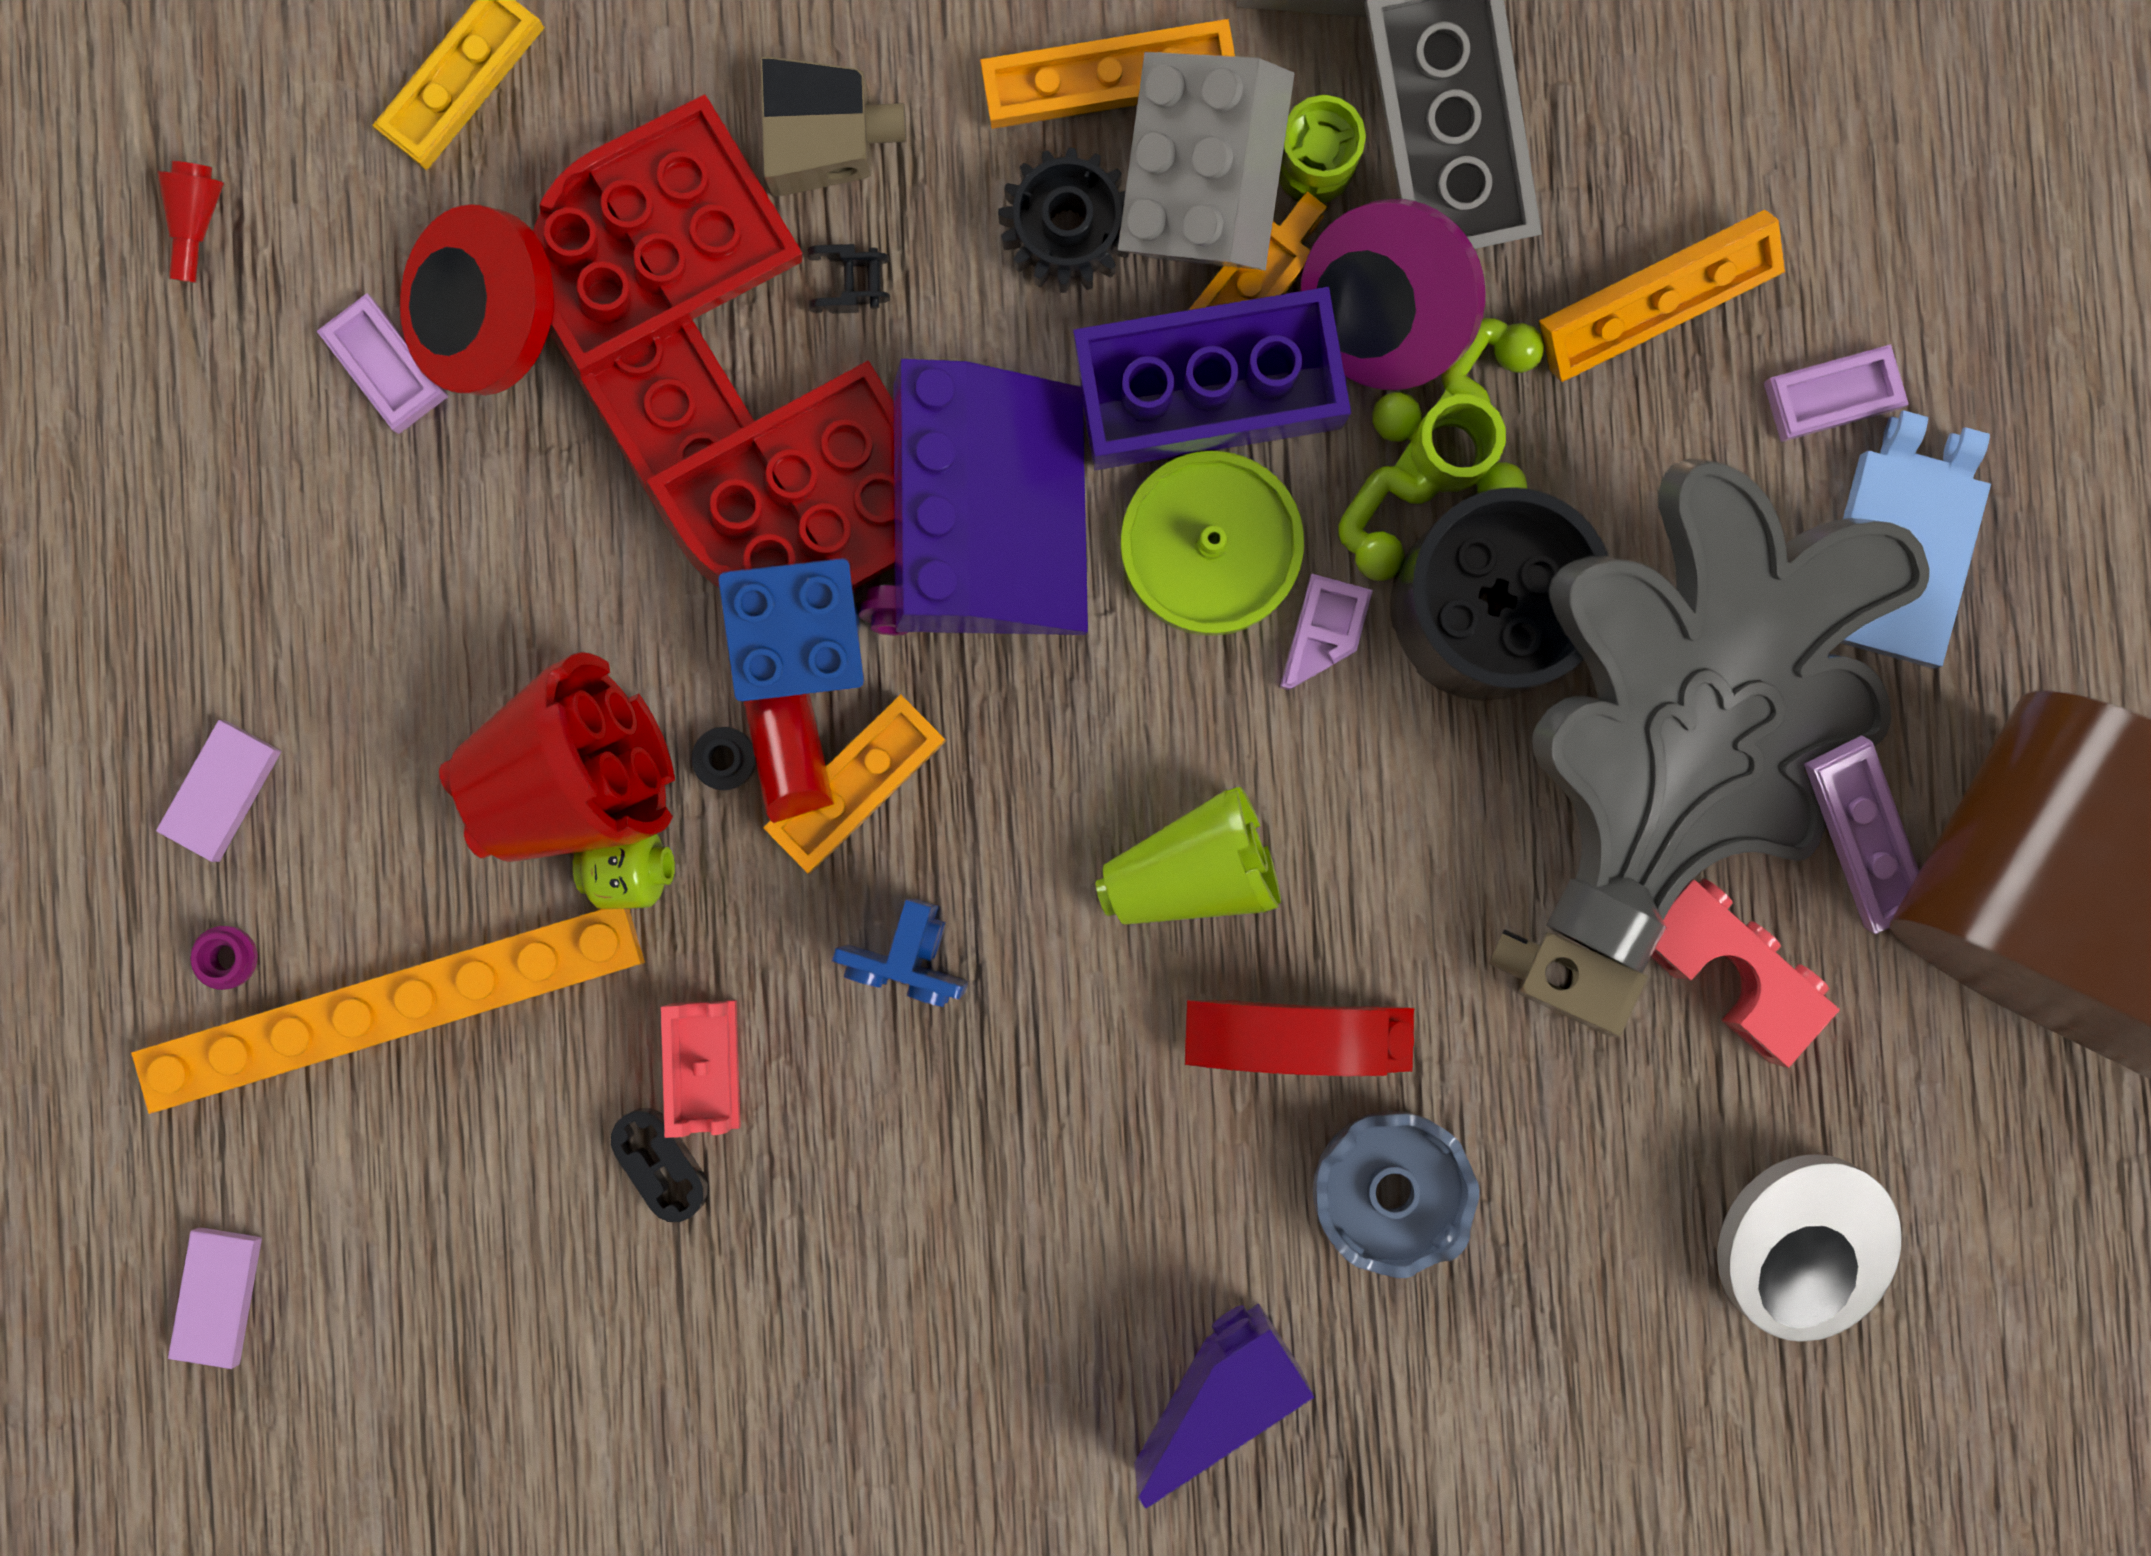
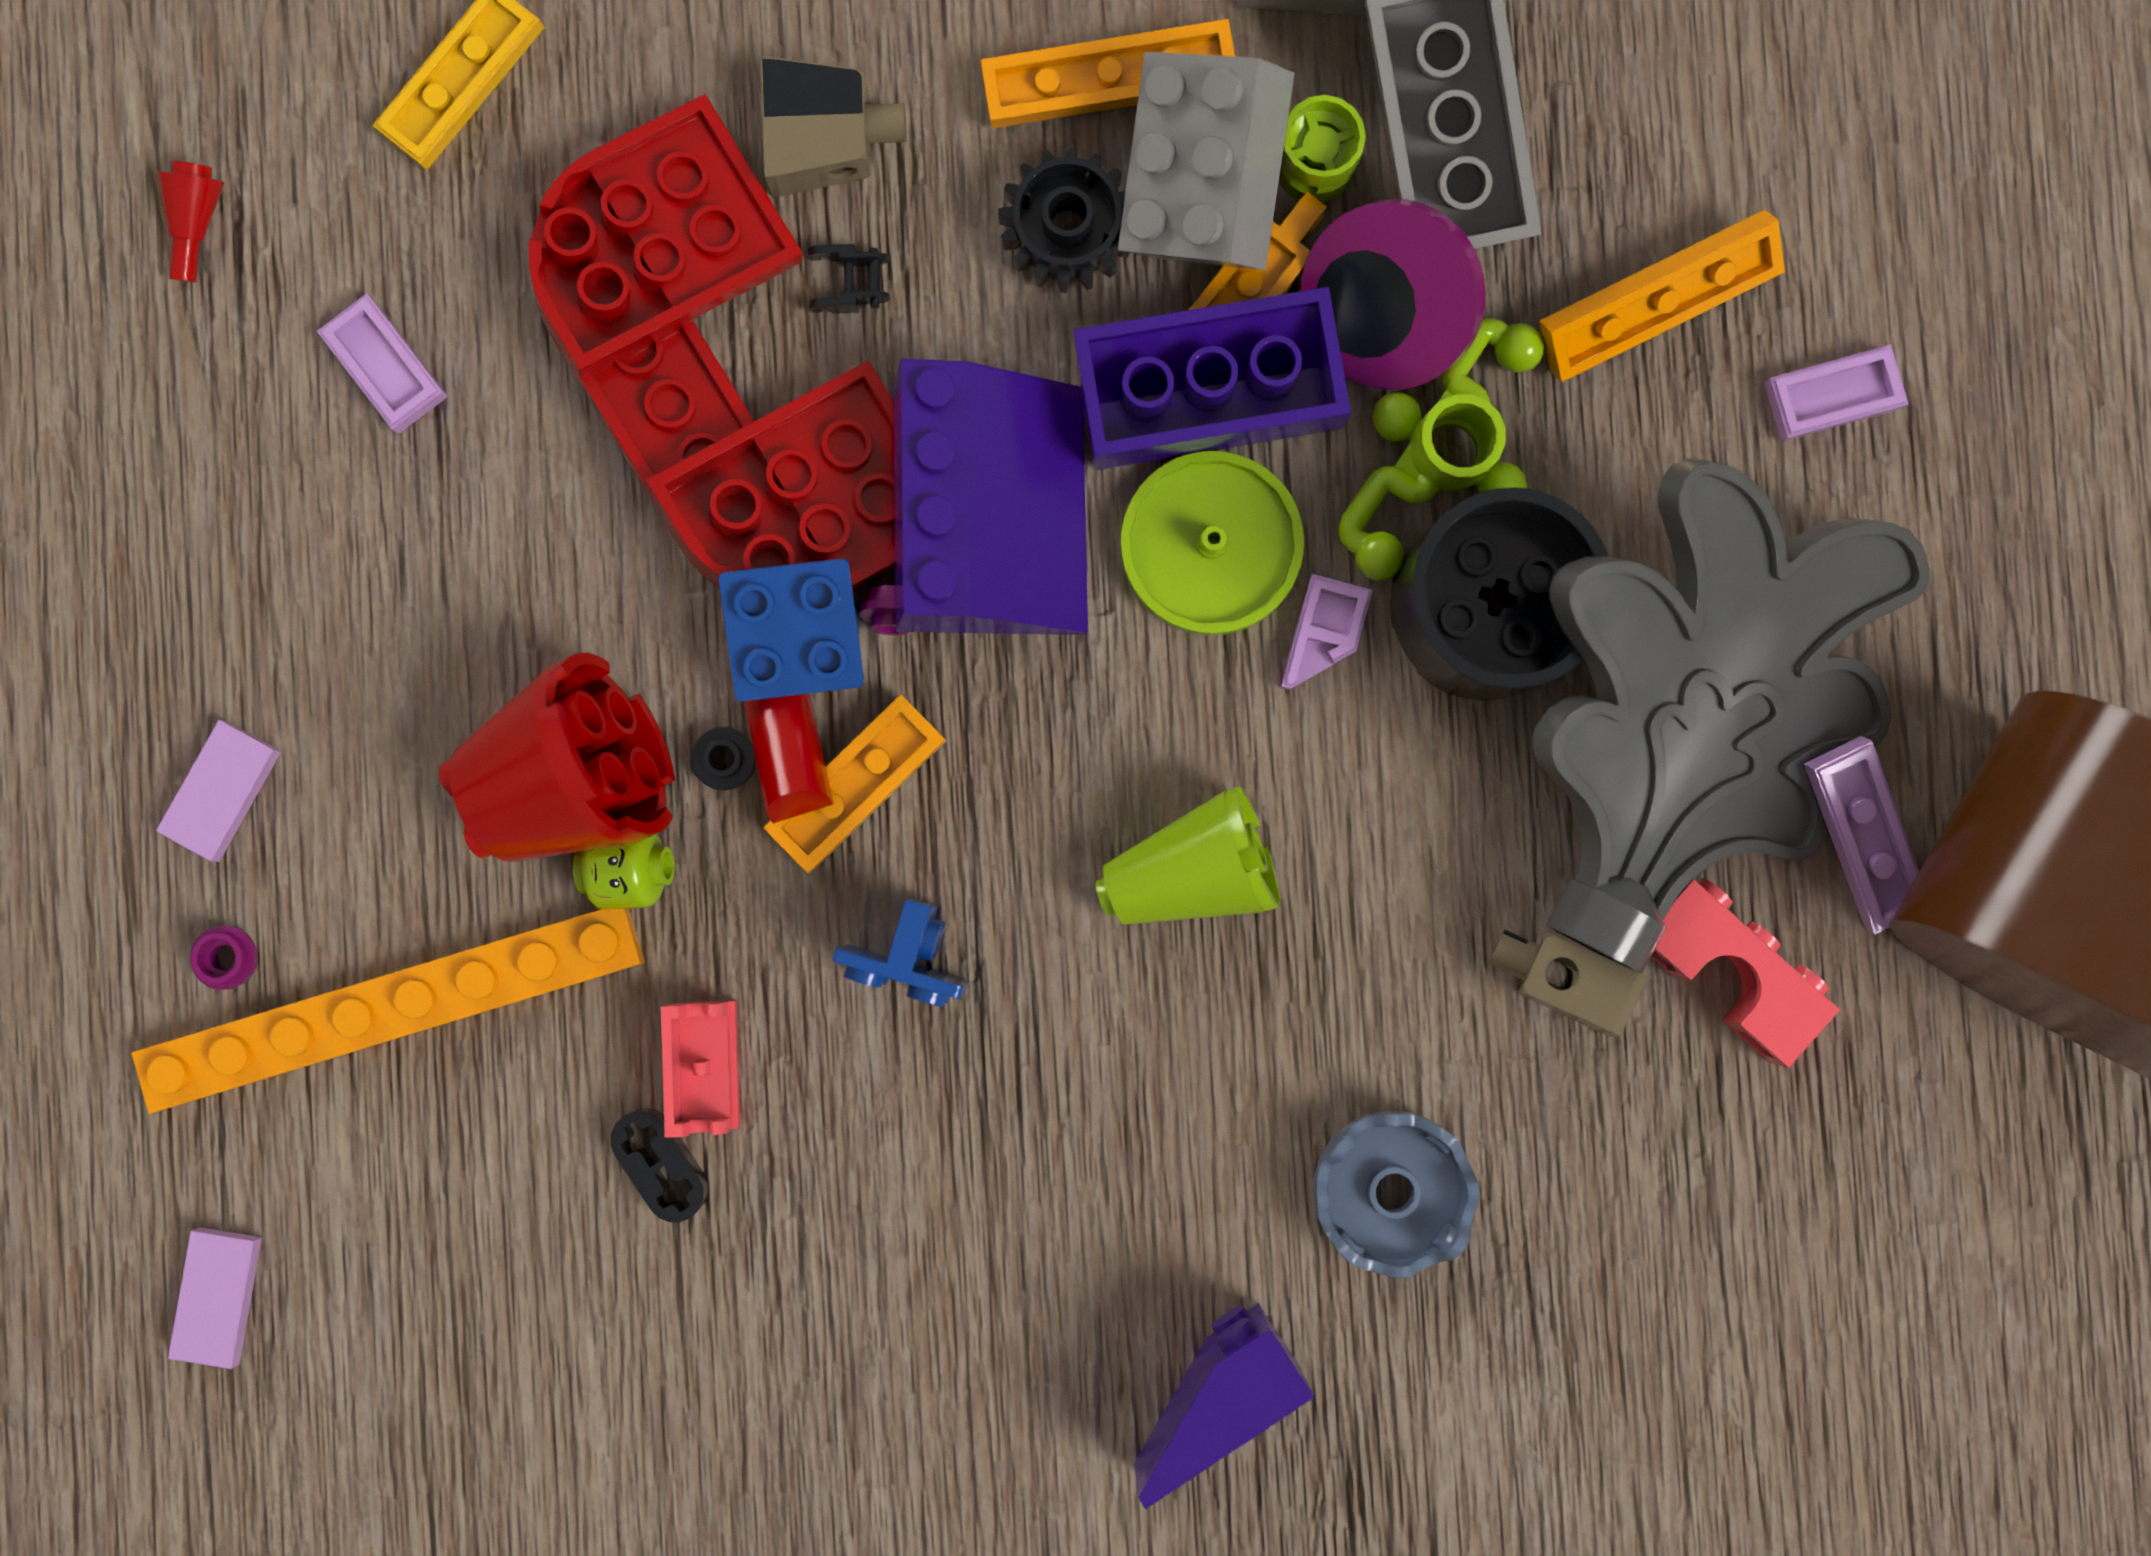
red piece [400,204,554,396] -> none
red arch [1185,1000,1415,1076] -> none
piece [1717,1155,1902,1341] -> none
light blue tile [1841,410,1991,668] -> none

